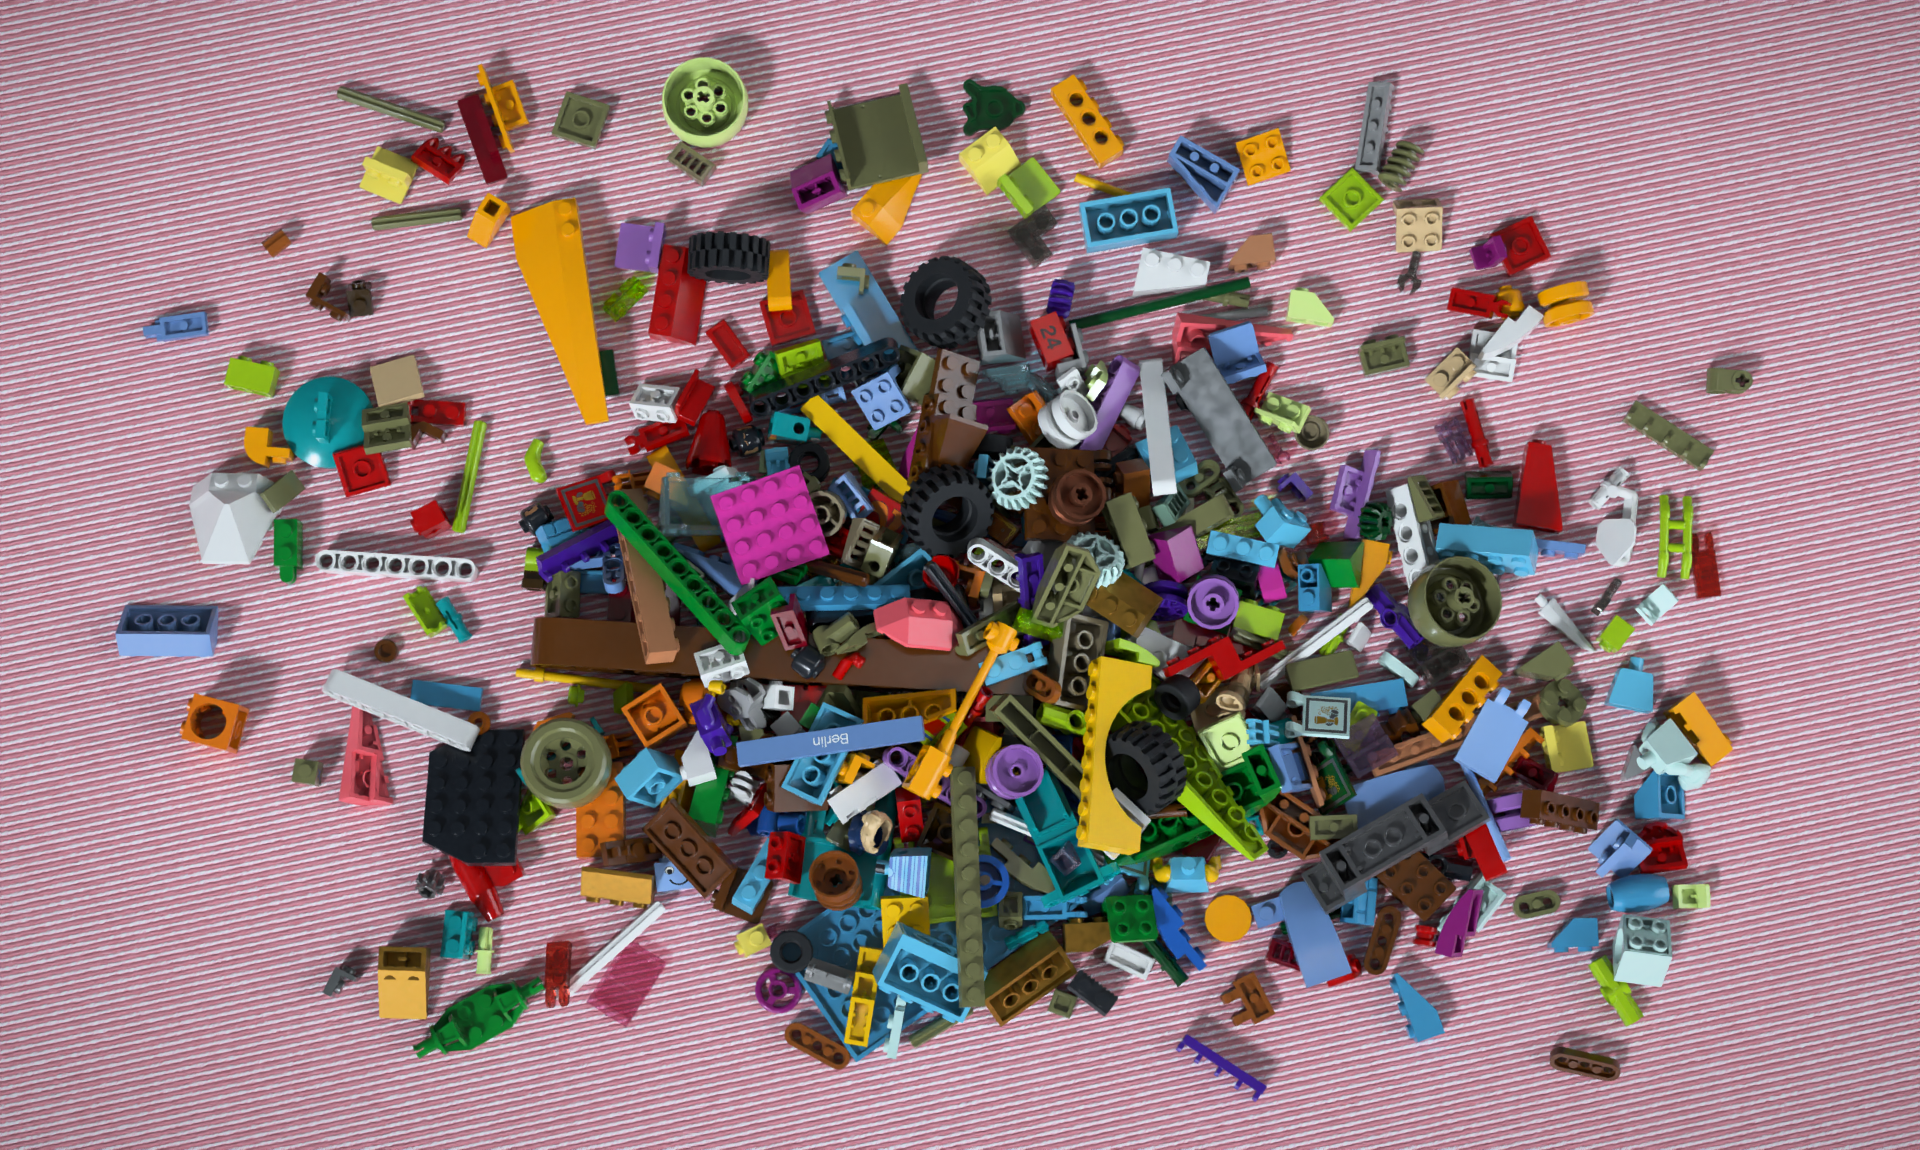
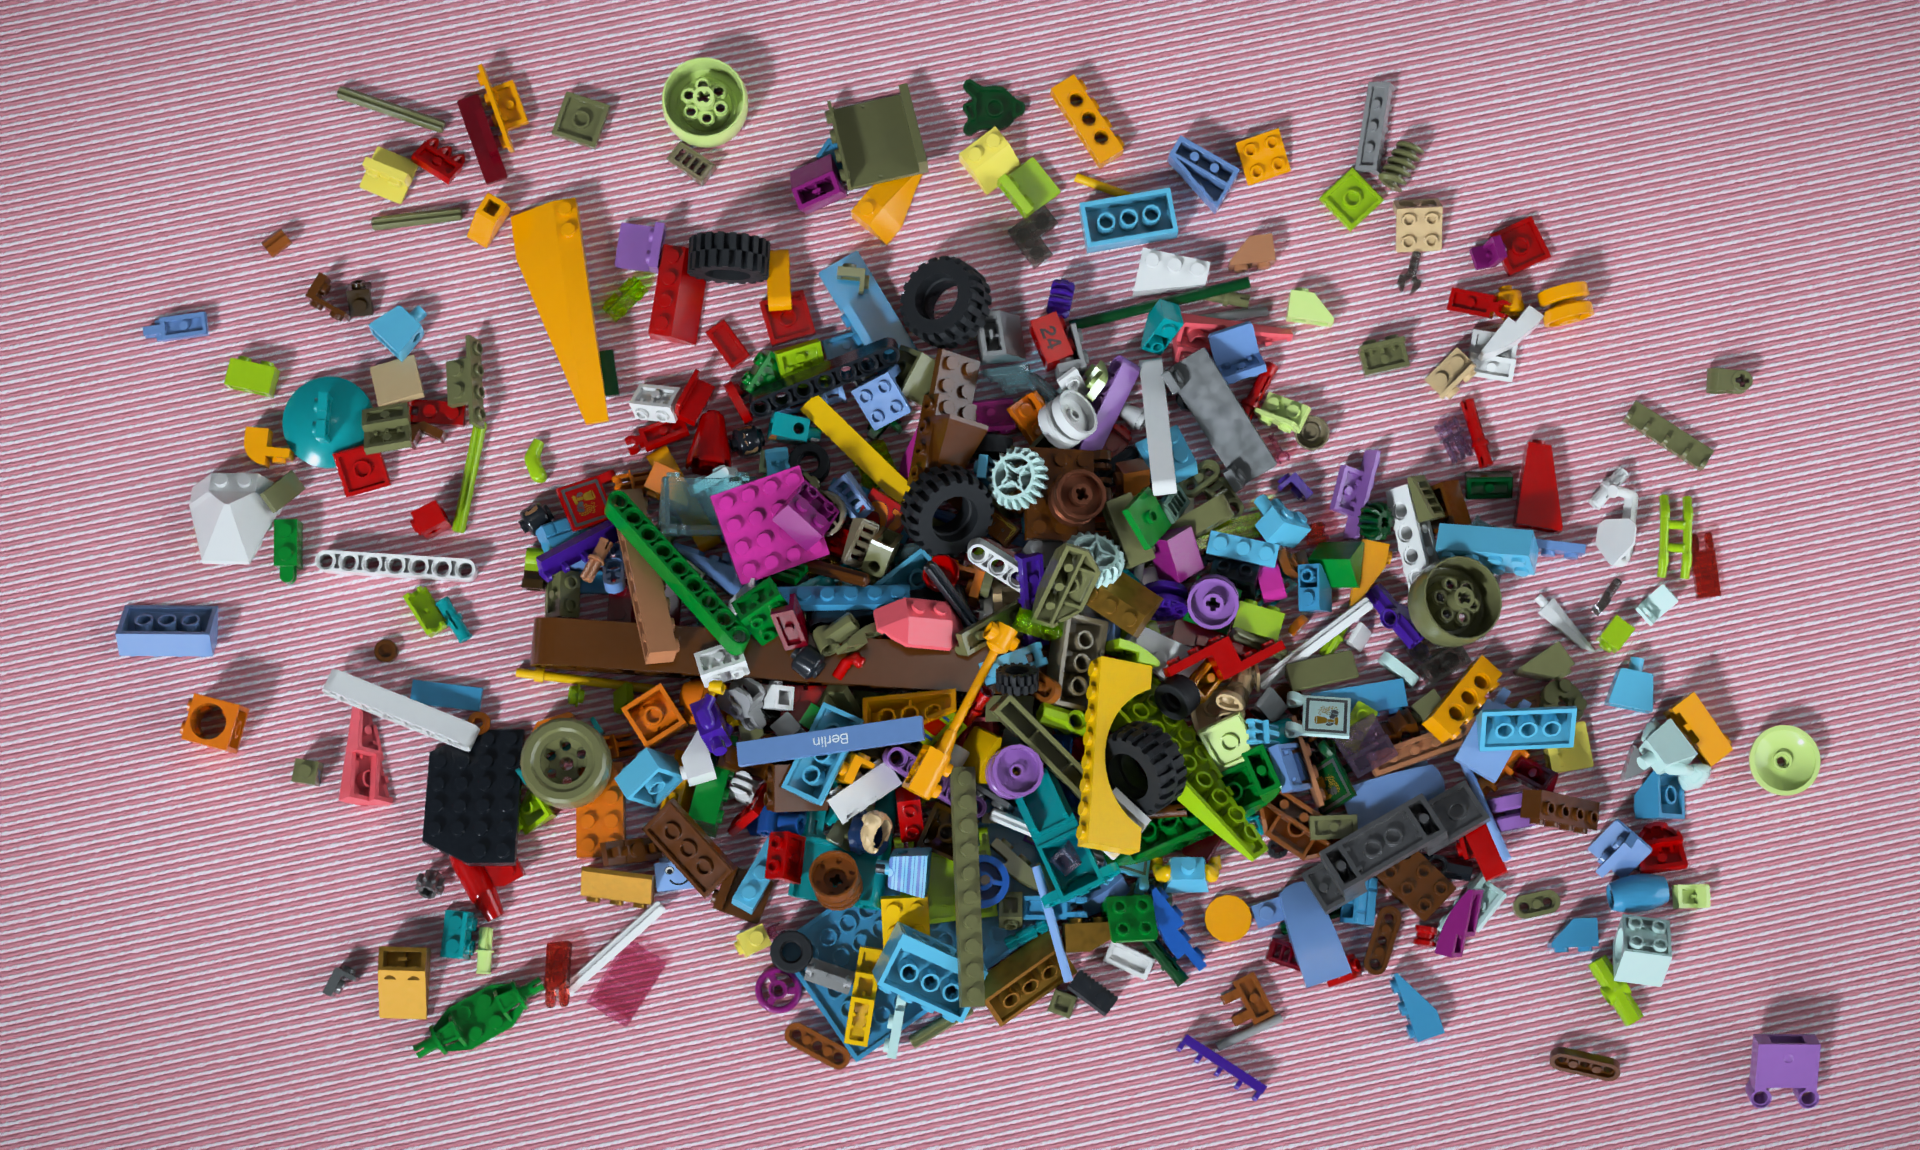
none -> medium azure torso [369,305,427,362]
none -> olive bracket [446,335,486,429]
none -> nougat axle [580,537,613,583]
none -> magenta slope [772,480,840,551]
none -> black tyre [996,663,1039,696]
none -> light blue piece [1032,865,1073,983]
none -> green plate [1122,486,1172,550]
none -> teal slope [1140,299,1184,355]
none -> light grey bar [1215,1013,1284,1051]
none -> medium azure slope [1476,706,1577,751]
none -> medium lavender piece [1745,1034,1821,1109]
none -> yellowish green dish [1749,725,1821,796]

